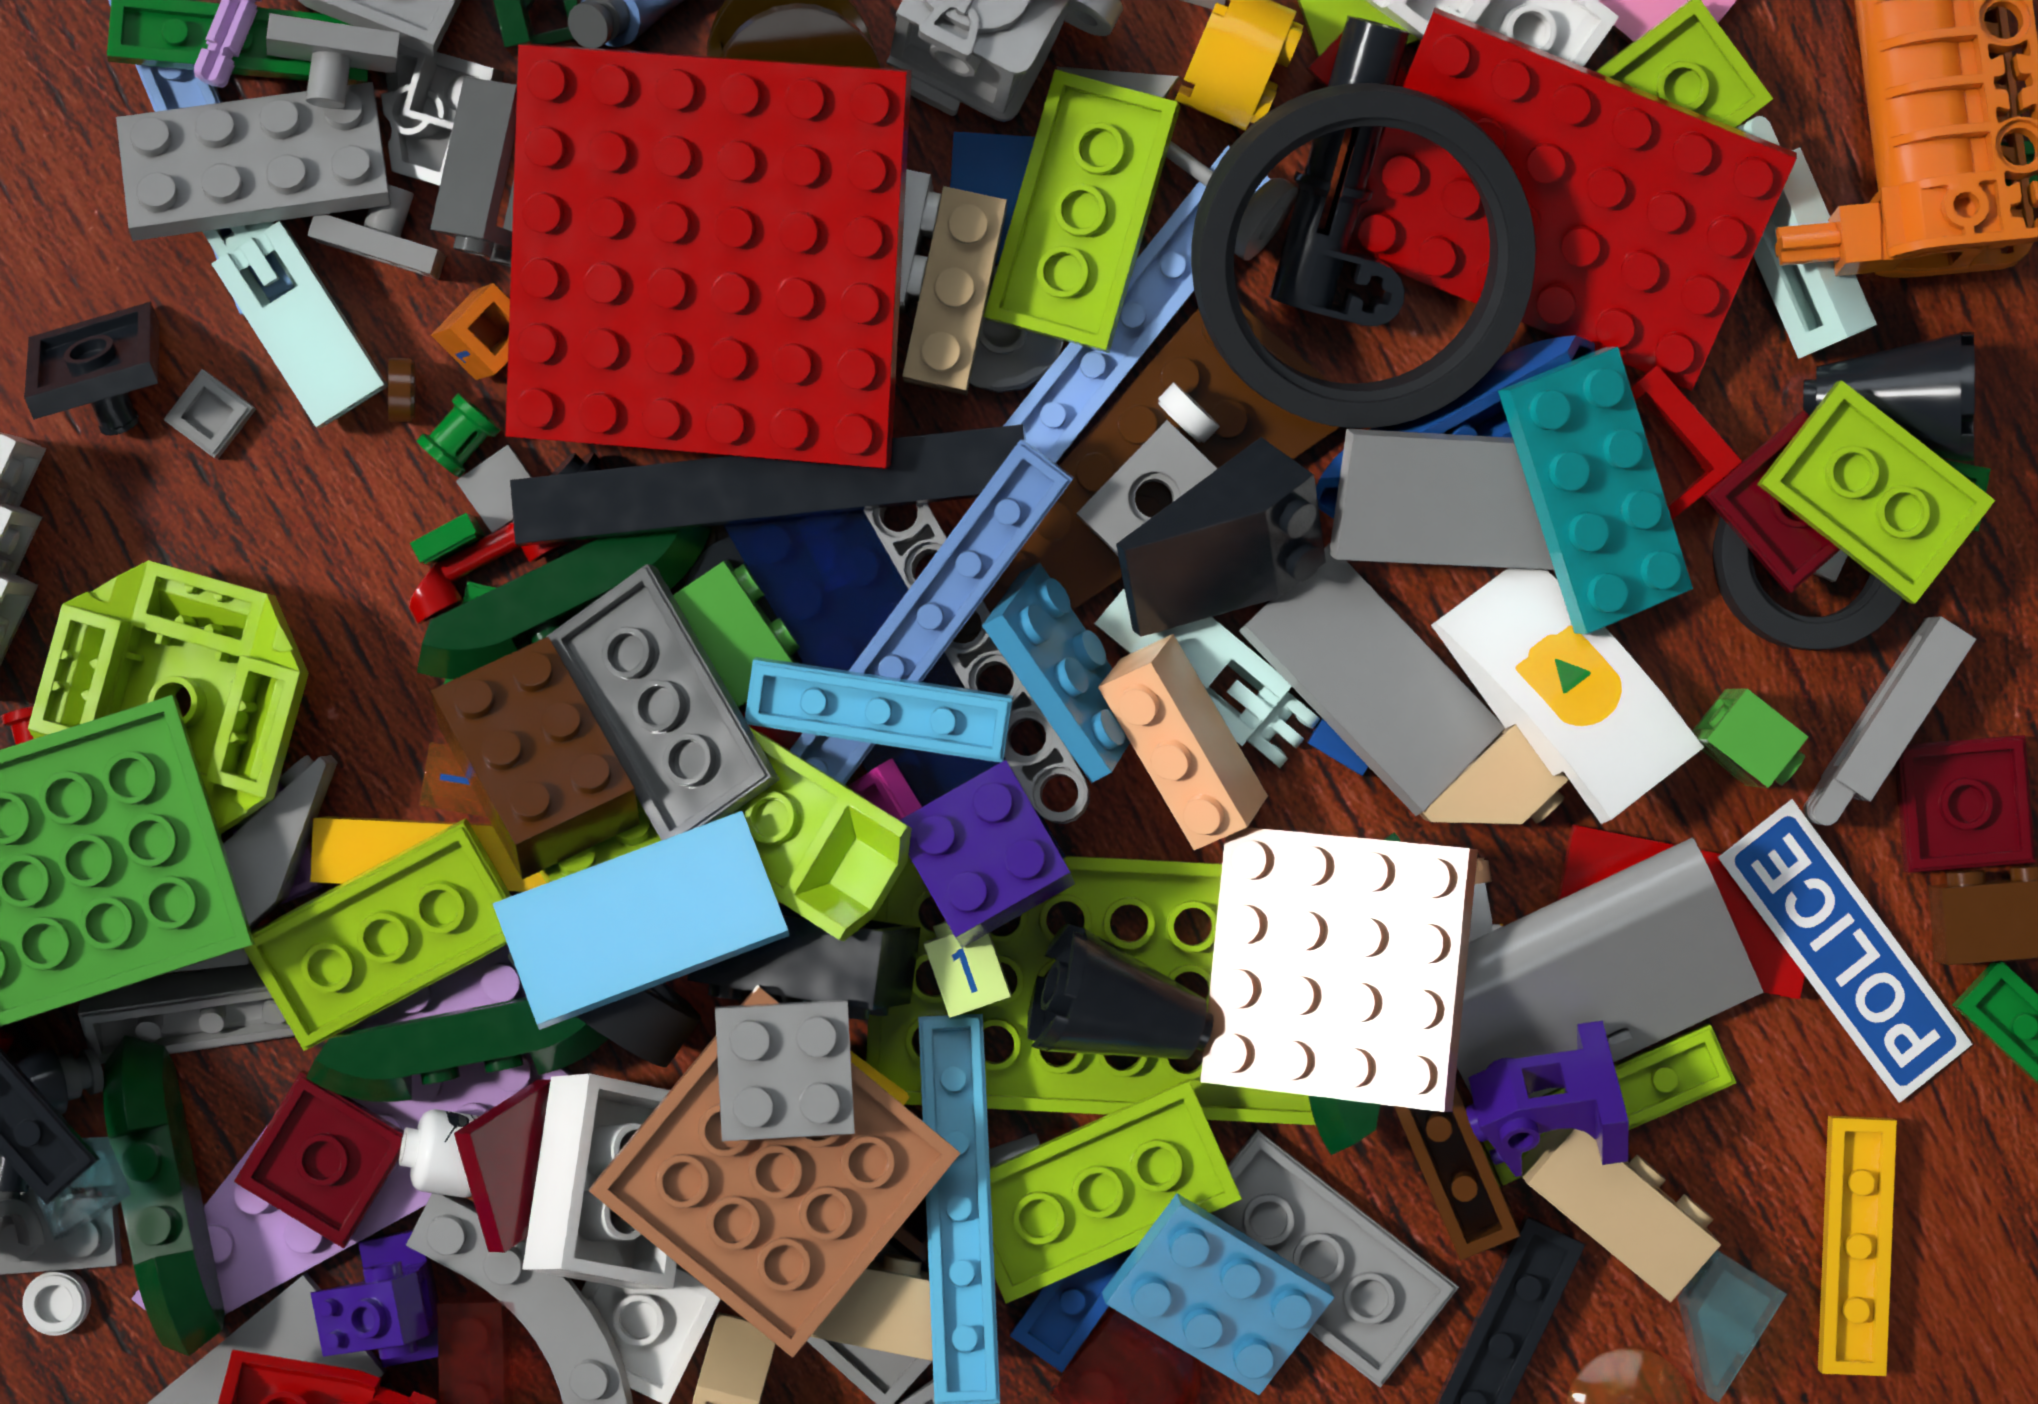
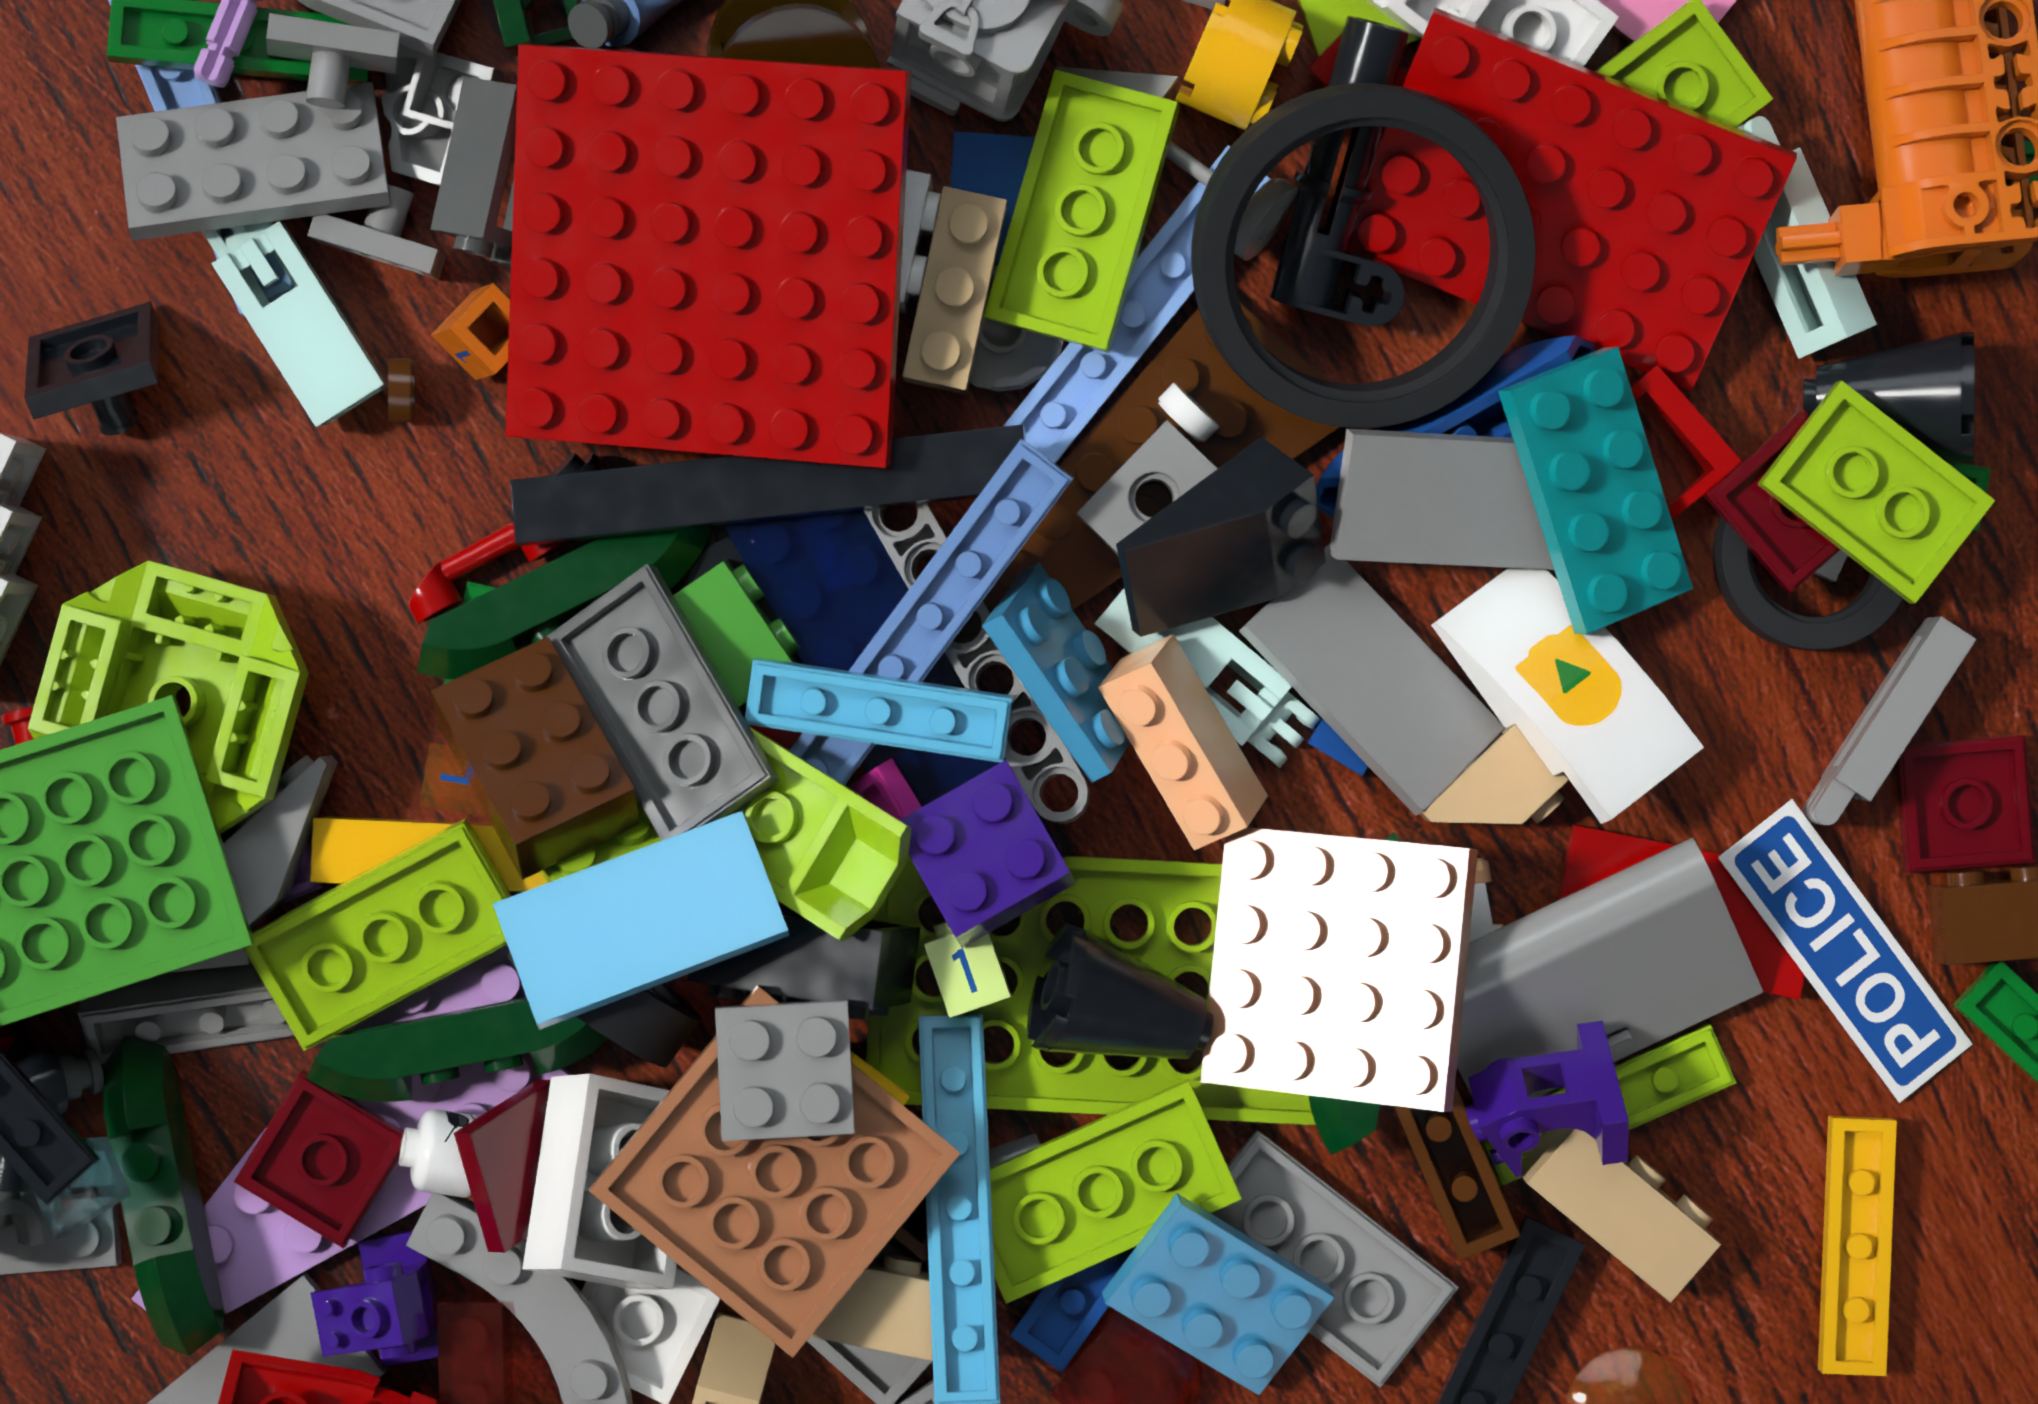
white tile [23,1270,91,1336] -> none
light grey tile [163,369,256,459] -> none
green tile [410,513,485,567] -> none
green bush [416,393,501,478] -> none
light grey tile [456,445,532,533] -> none
clear light blue slope [1678,1249,1787,1403] -> none
bright green brick [1692,688,1808,788] -> none

